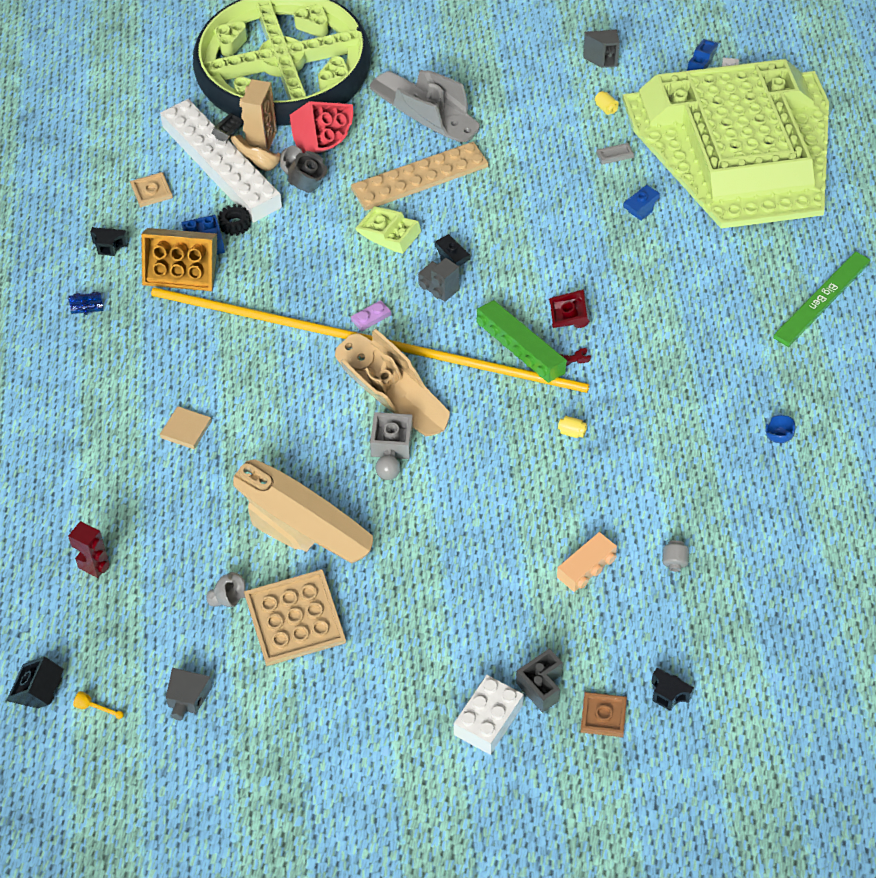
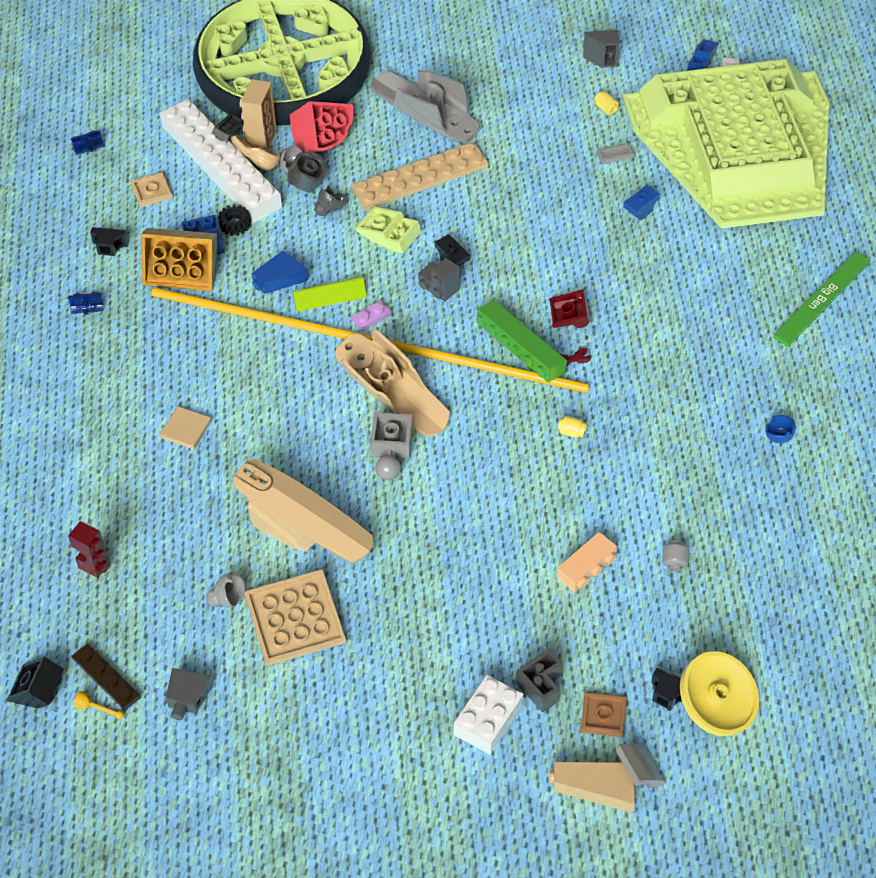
none -> clear blue hips [71,129,105,155]
none -> dark brown plate [71,643,141,711]
none -> blue slope [251,251,309,294]
none -> lime slope [293,277,366,312]
none -> dark grey piece [314,185,347,216]
none -> tan slope [549,762,635,812]
none -> light grey slope [615,744,666,788]
none -> light yellow dish [680,651,759,736]

